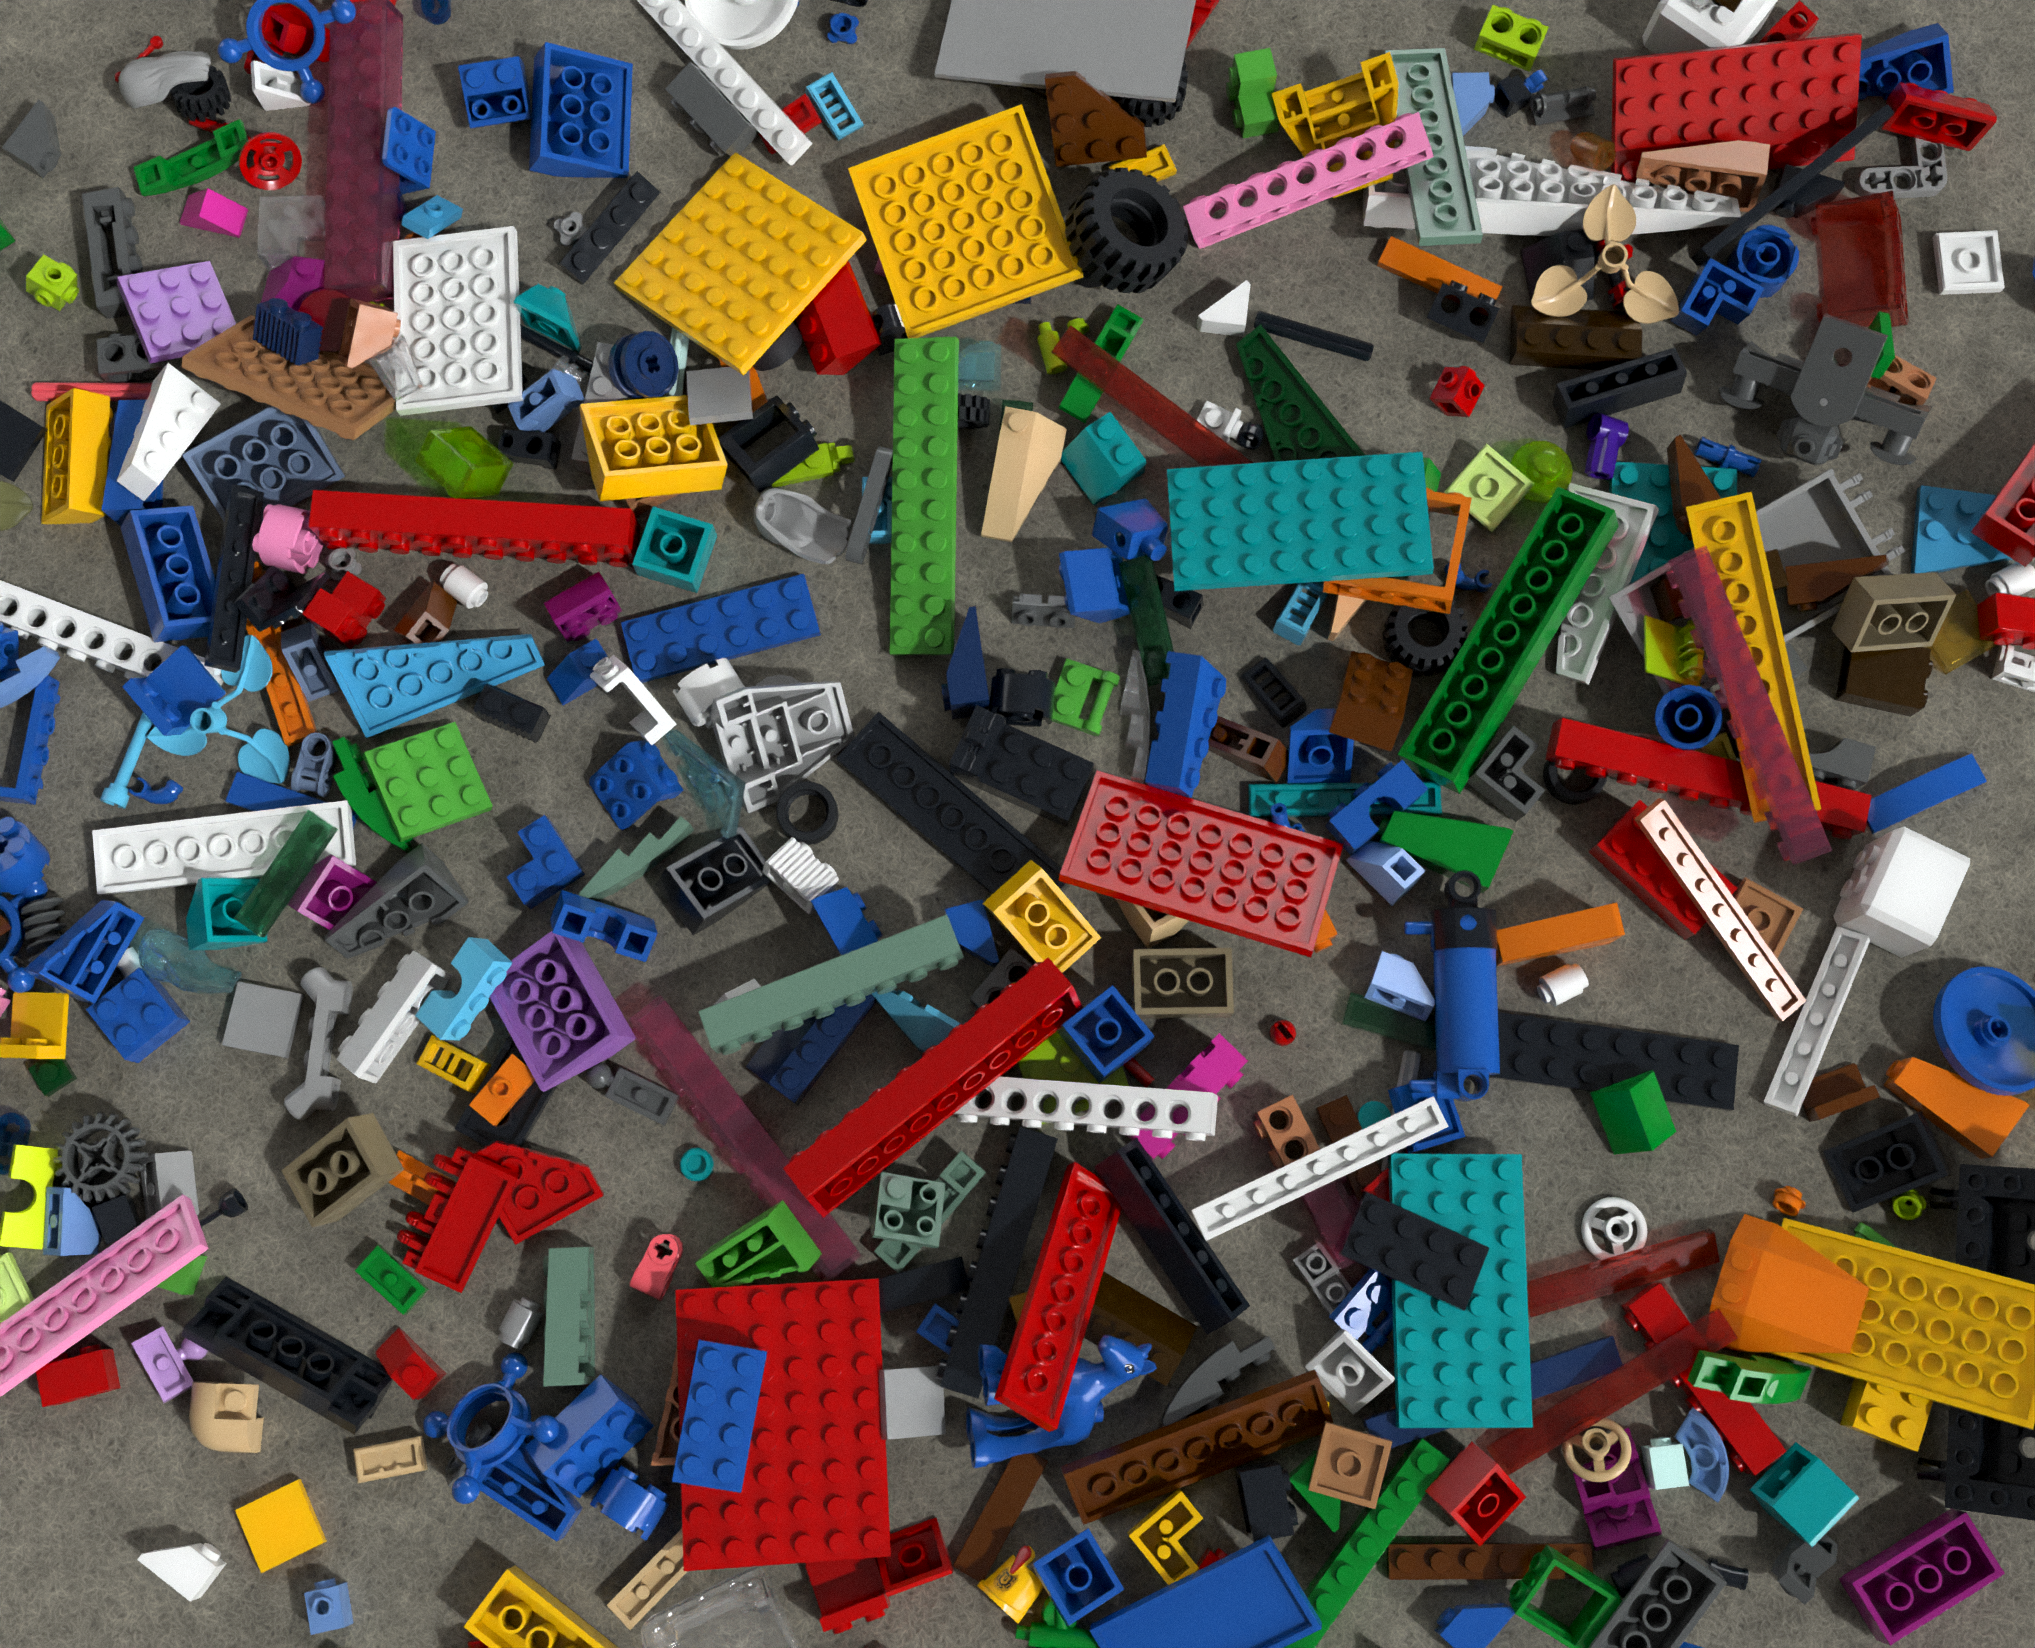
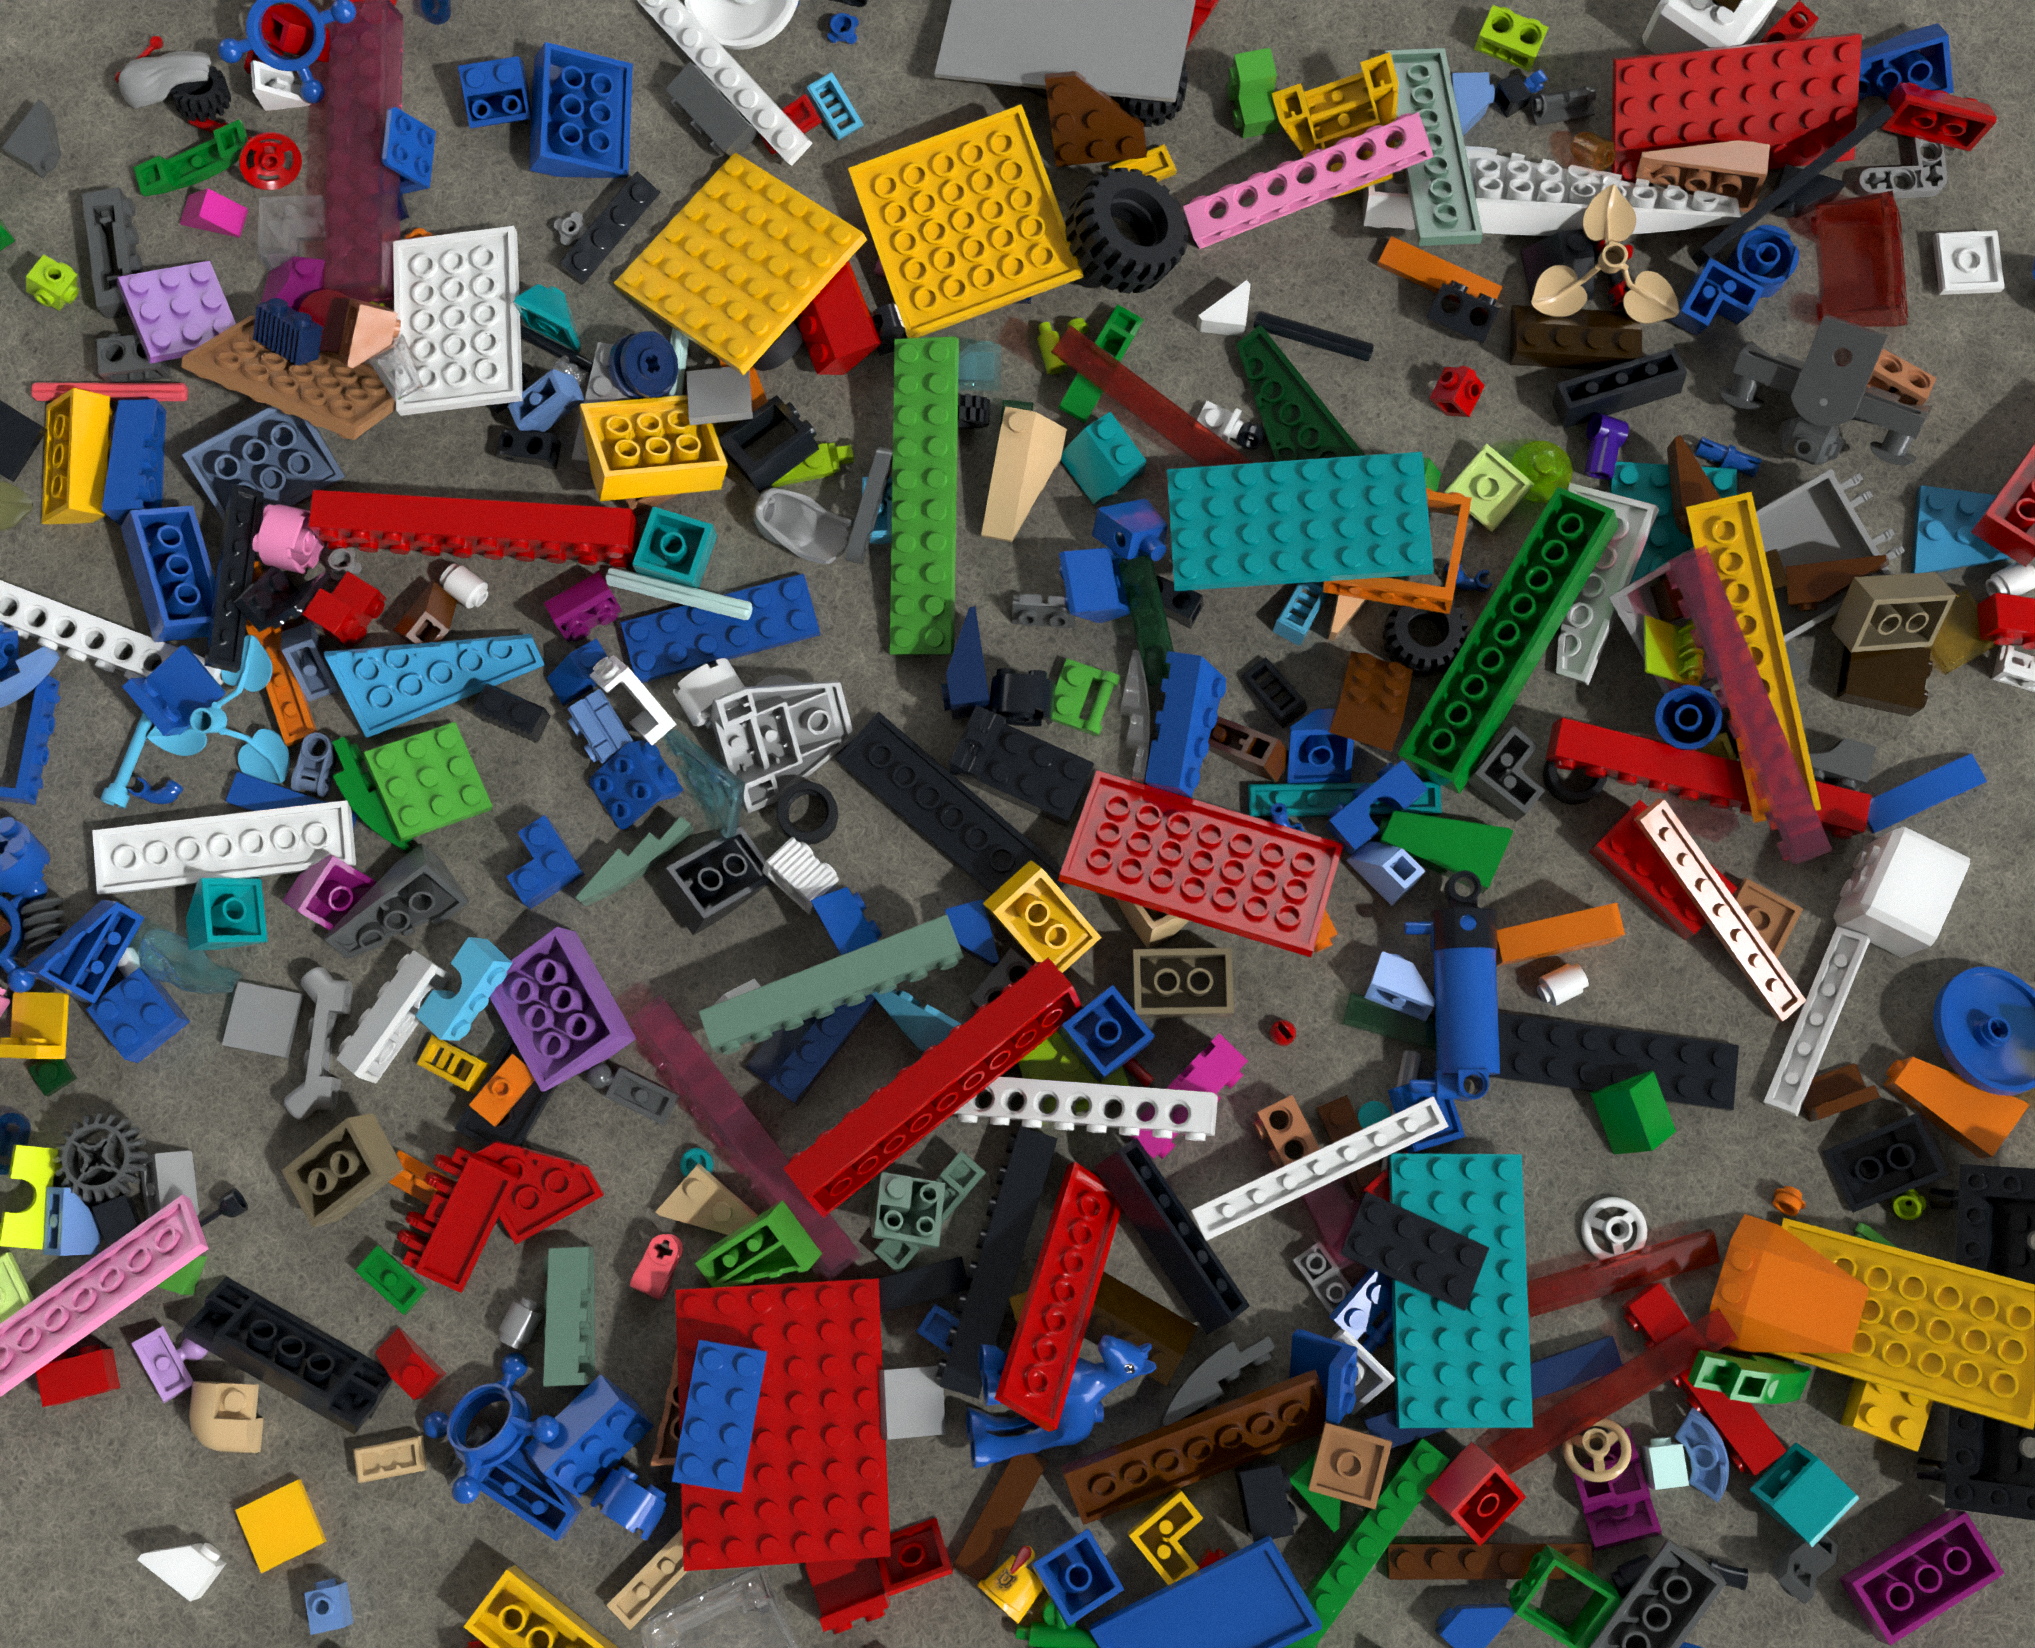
white wedge [117,363,221,501] -> none
clear green plate [234,810,338,938] -> none
dark azure plate [402,195,463,239] -> none
clear neon green brick [415,426,514,499] -> none
blue arch [550,890,658,962] -> none
green tile [1868,311,1895,379] -> none
none -> medium blue brick [567,689,634,765]
none -> light aqua axle [605,567,753,620]
none -> tan wing [656,1163,758,1235]
none -> blue bracket [1289,1329,1358,1425]

